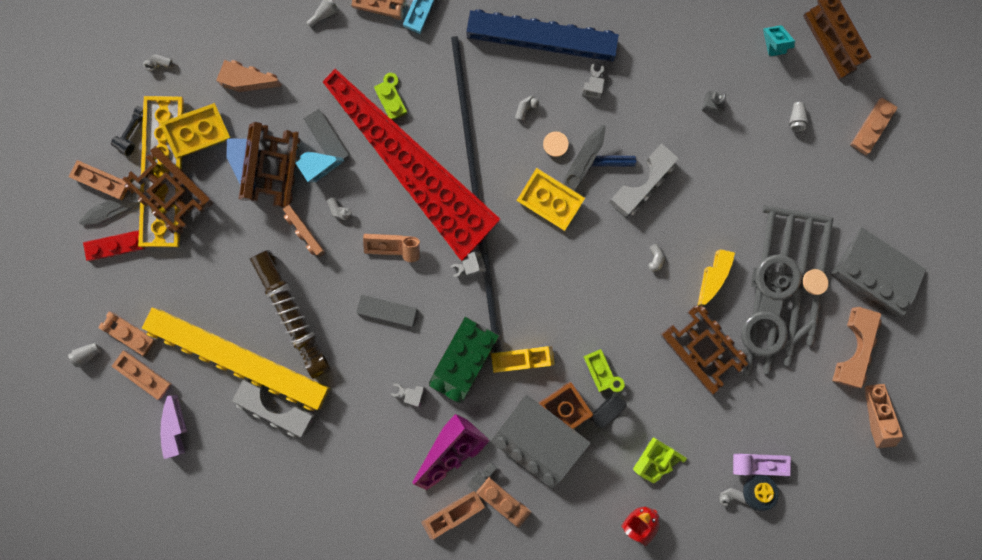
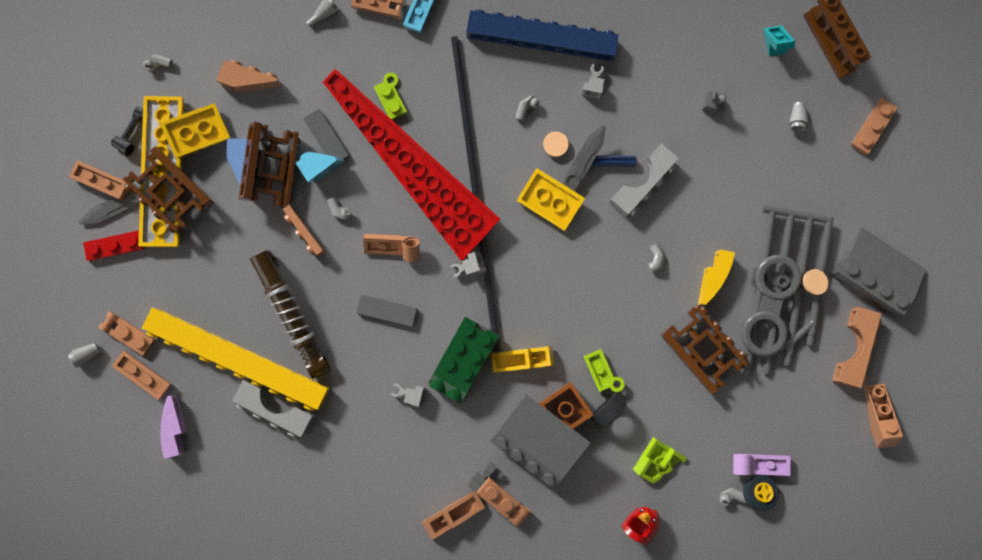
magenta wedge [412,414,490,490] -> none

